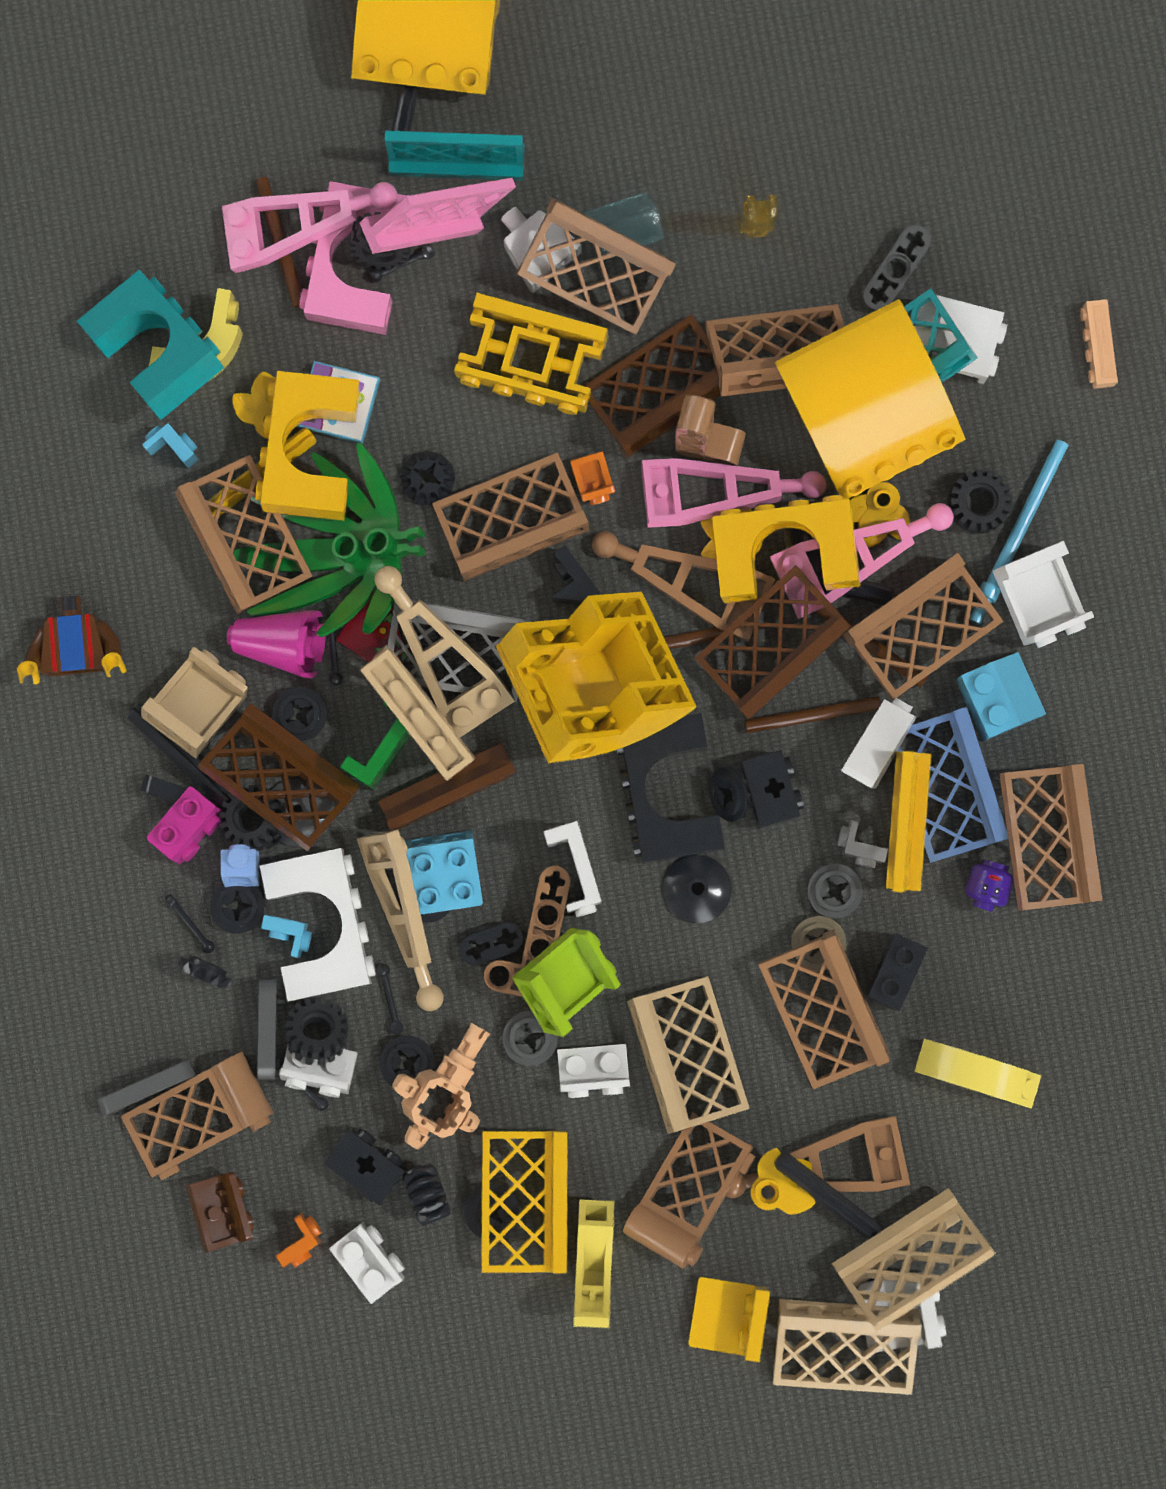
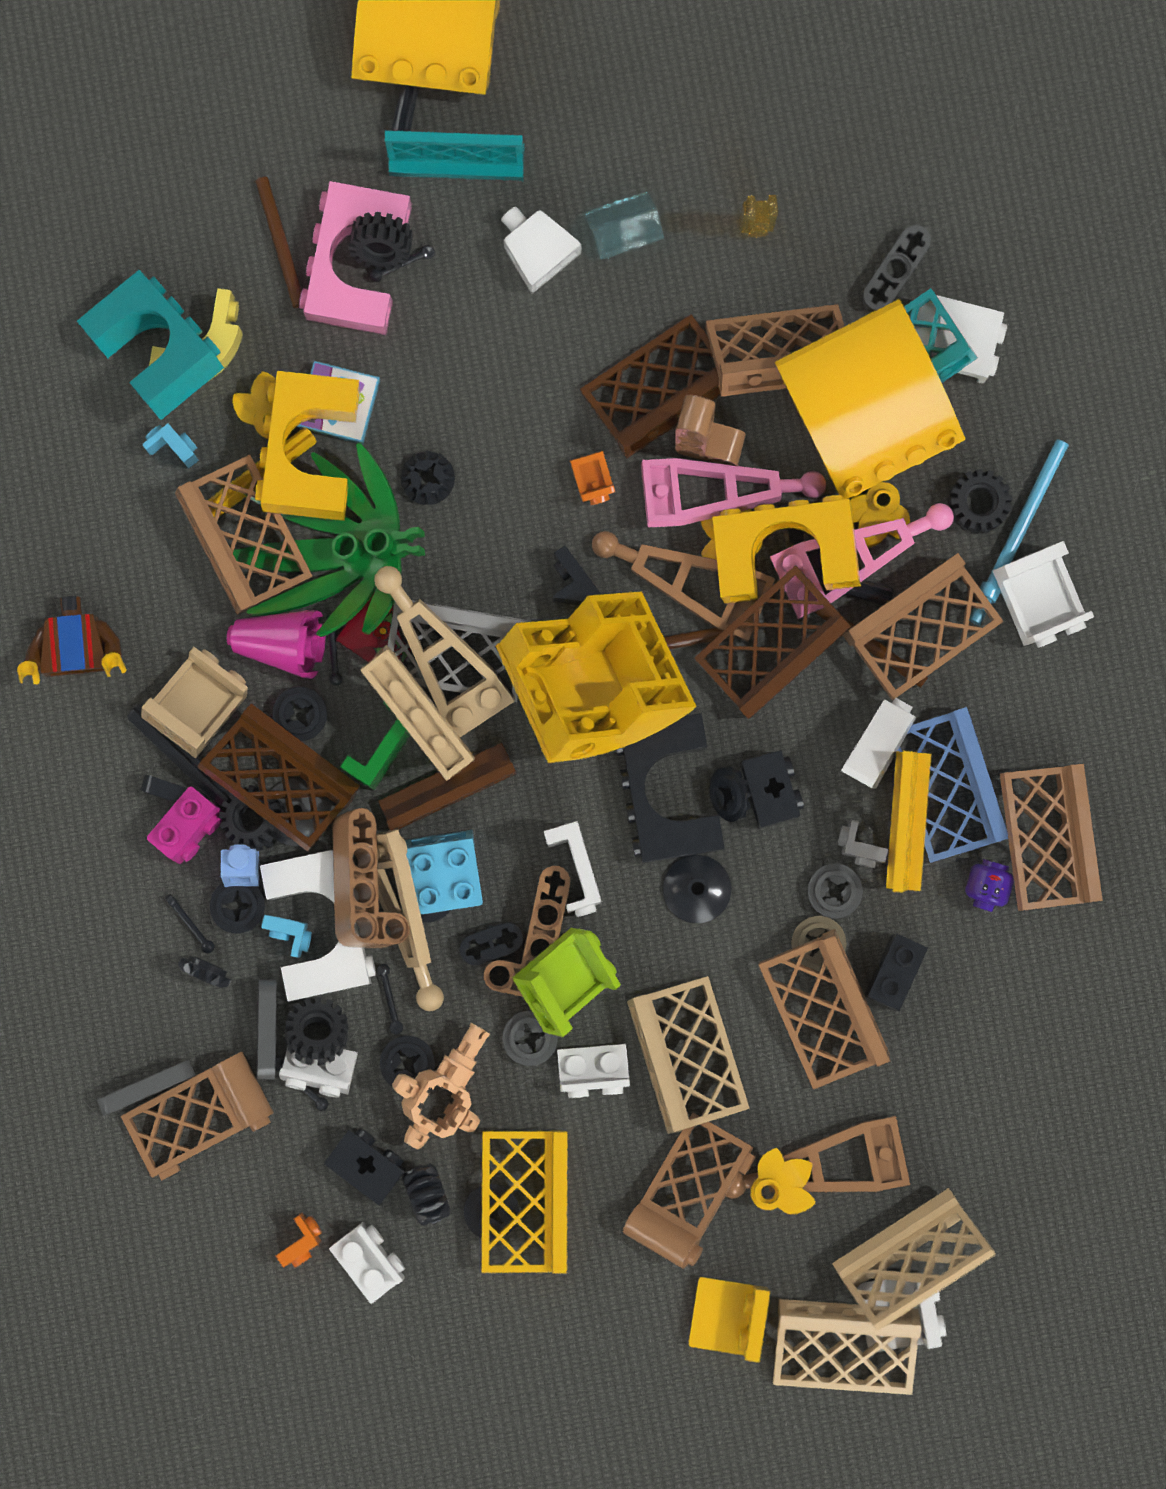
reddish brown bracket [185,1172,254,1253] -> none
bright pink plate [222,182,397,273] -> none
bright pink fence [360,178,516,254] -> none
medium nougat fence [432,452,589,581] -> none
yellow fence [454,293,608,415] -> none
medium nougat fence [516,198,676,335] -> none
light yellow arch [574,1199,614,1328] -> none
reddish brown bar [745,696,881,734] -> none
black axle [774,1151,884,1240] -> none
light yellow arch [914,1039,1041,1109] -> none
medium azure slope [956,652,1046,742] -> none
light nougat piece [1080,299,1118,389] -> none
none -> medium nougat beam [333,808,410,948]

